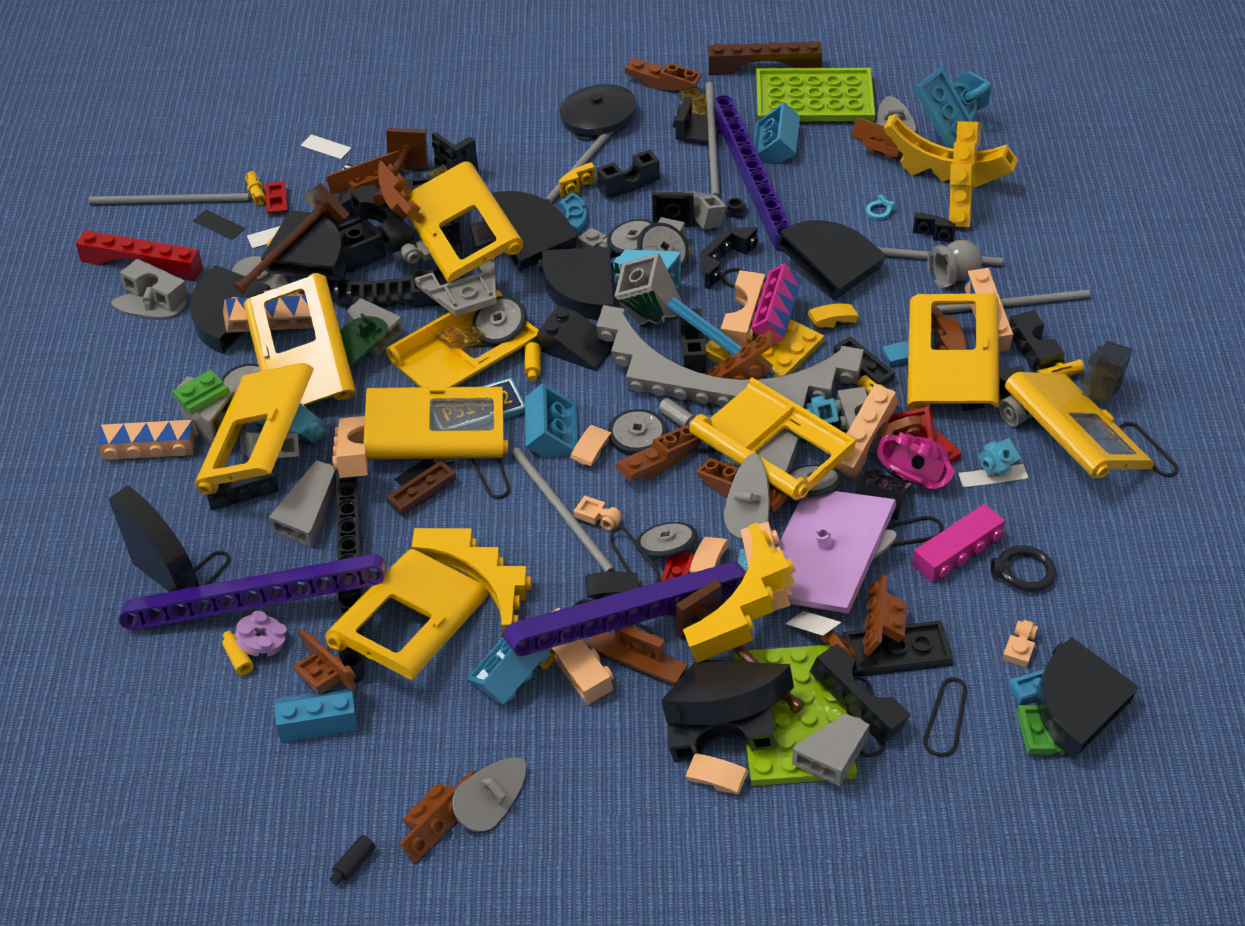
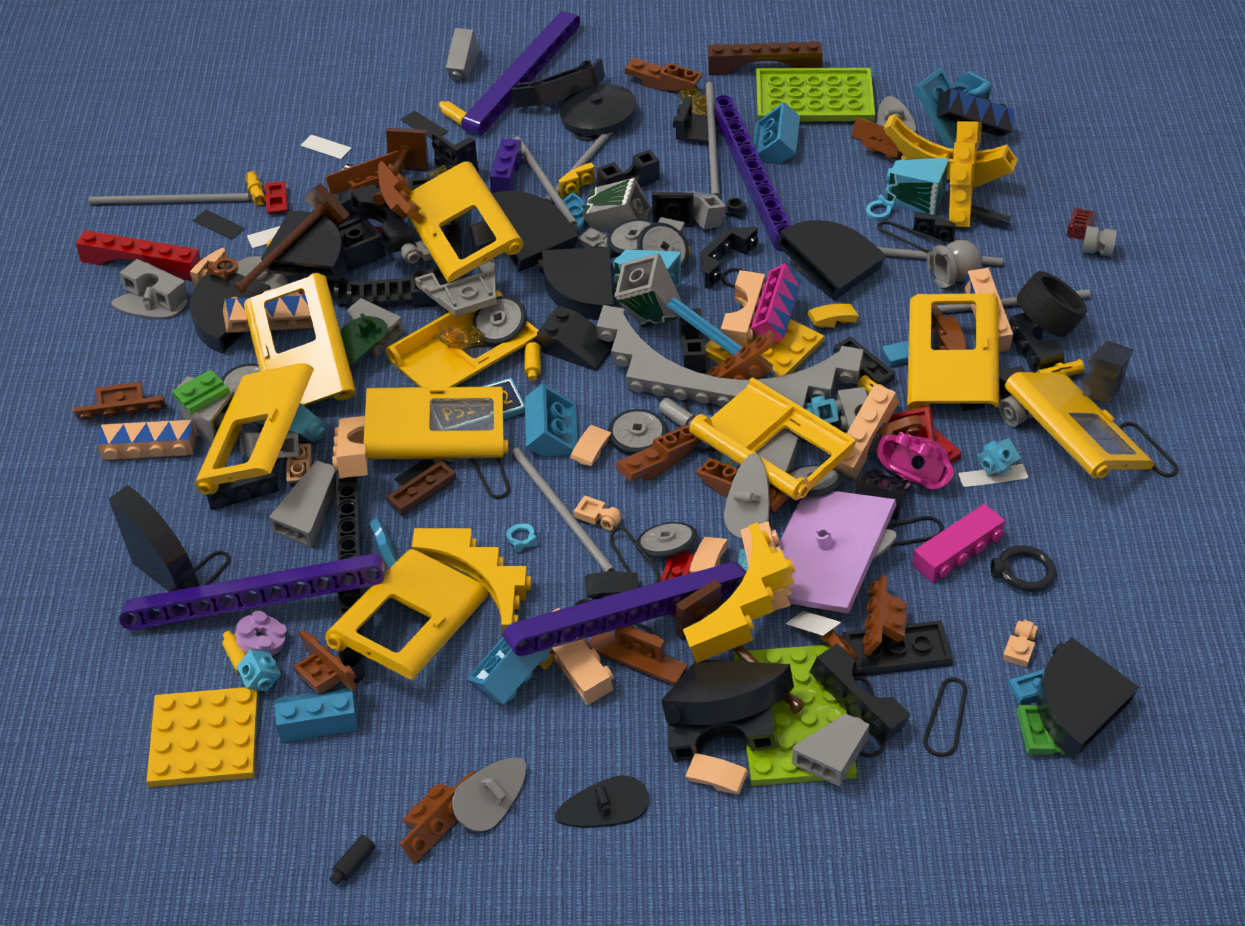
none -> dark orange bracket [73,382,167,420]
none -> yellow plate [147,687,259,787]
none -> light nougat slope [190,248,229,287]
none -> dark orange piece [208,258,238,280]
none -> medium azure brick [237,649,281,692]
none -> light nougat slope [286,443,312,483]
none -> dark azure tile [369,516,397,568]
none -> black sticker [400,111,448,139]
none -> yellow cylinder [439,101,467,126]
none -> light grey slope [446,28,480,80]
none -> dark purple beam [462,11,580,135]
none -> dark purple arch [489,138,523,193]
none -> medium azure piece [506,523,538,553]
none -> black piece [511,59,606,108]
none -> light grey piece [514,136,577,227]
none -> black shield [555,775,649,828]
none -> light grey slope [583,178,652,232]
none -> black piece [877,221,945,253]
none -> medium azure slope [885,158,949,215]
none -> black brick [937,88,1014,137]
none -> black axle [971,205,1011,229]
none -> black tyre [1016,271,1087,337]
none -> clear red slope [1067,207,1095,240]
none -> light grey wheel [1082,226,1117,257]

